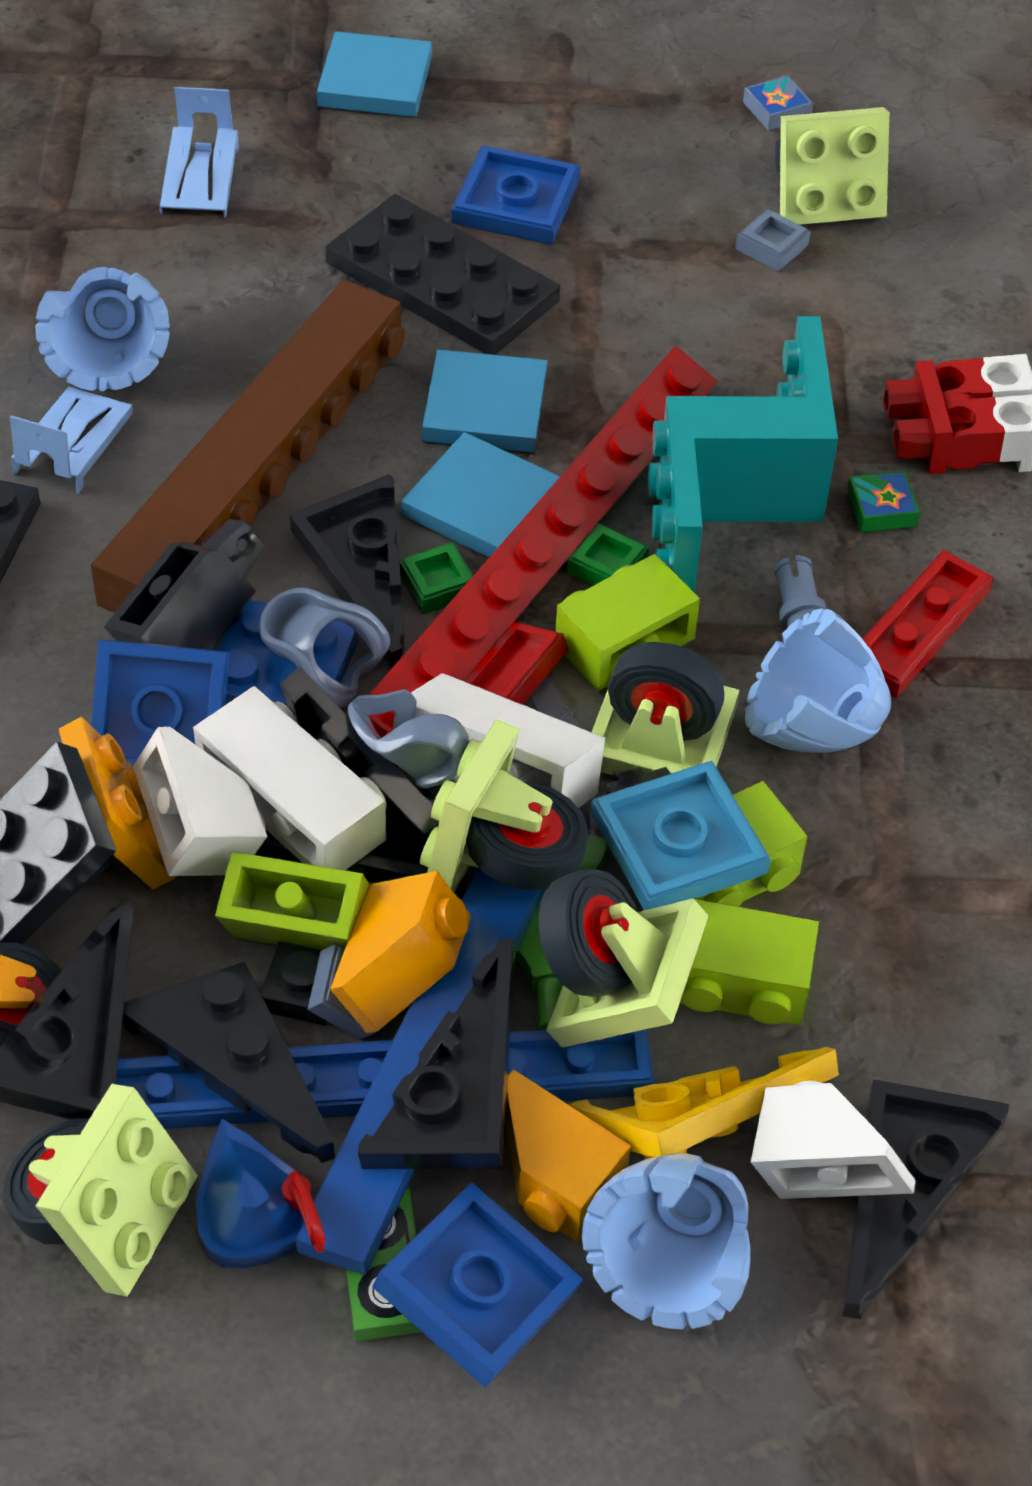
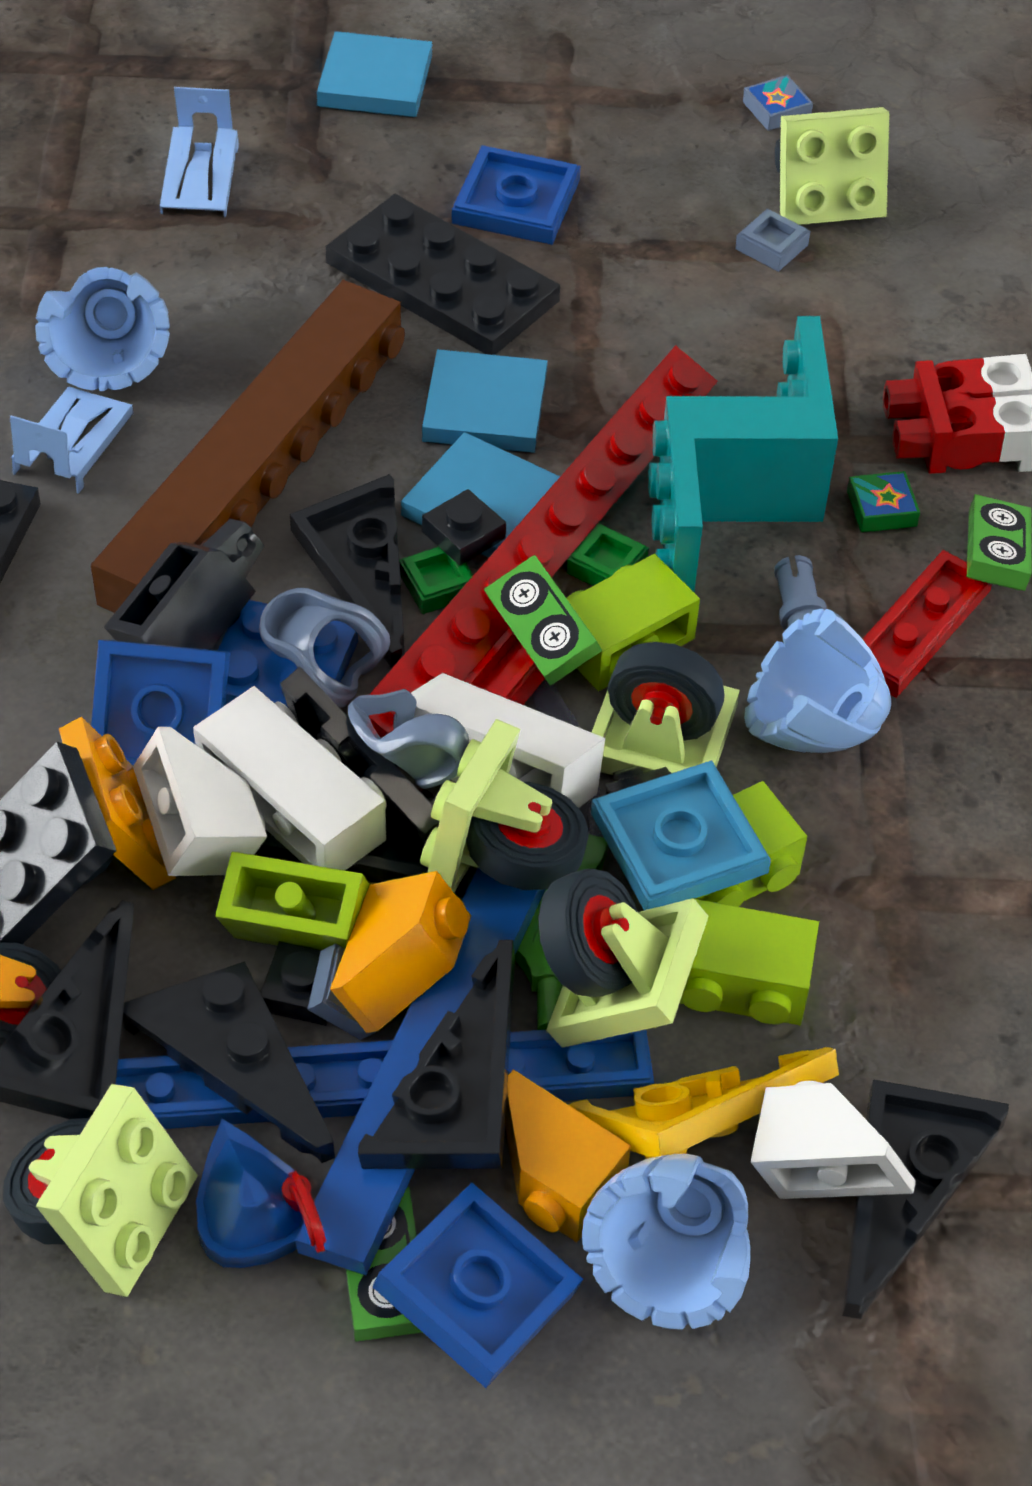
none -> black plate [422,489,506,566]
none -> tile [484,555,602,686]
none -> bright green tile [967,494,1032,591]

